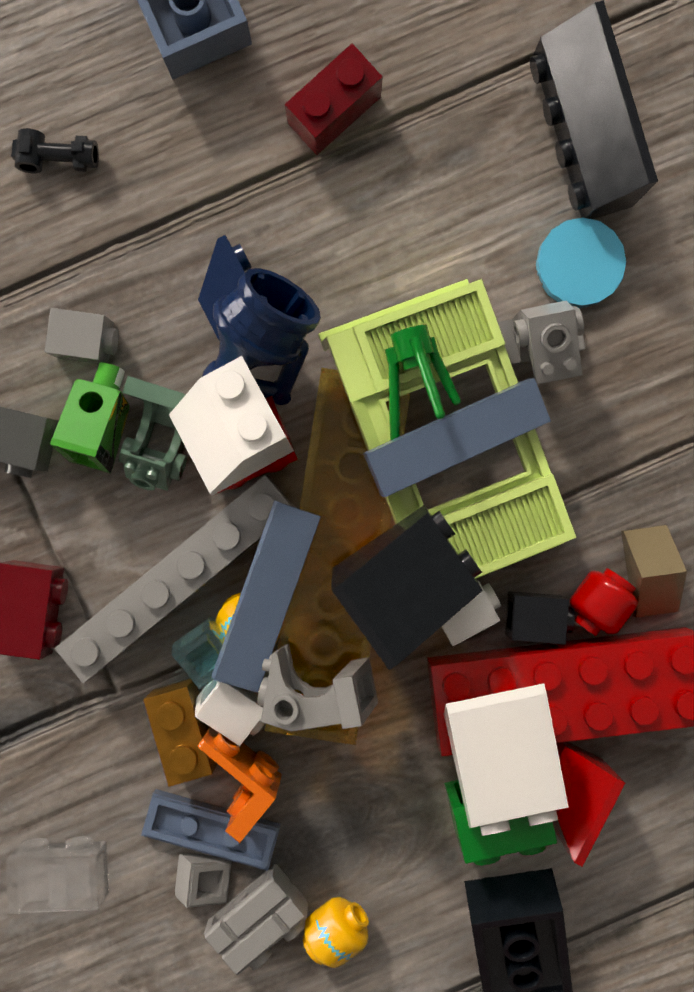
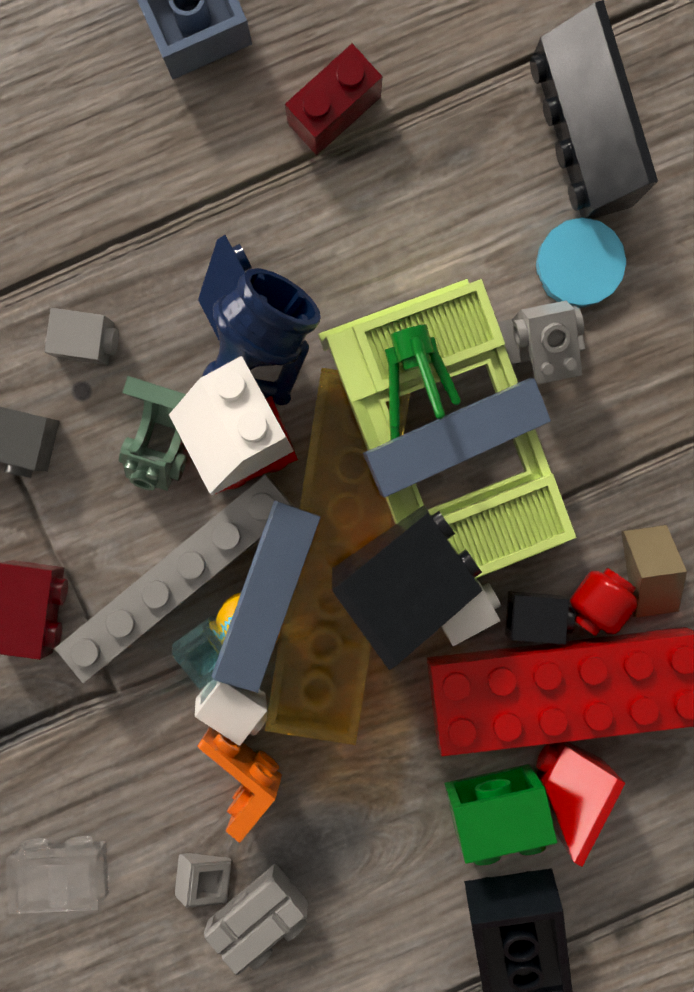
black bar [11,128,99,174] -> none
bright green torso [50,362,130,473] -> none
sand blue tile [141,789,281,871] -> none
pearl gold brick [143,677,217,787] -> none
light grey tile [258,644,378,732] -> none
yellow head [302,897,369,968] -> none
white slope [444,683,569,836] -> none

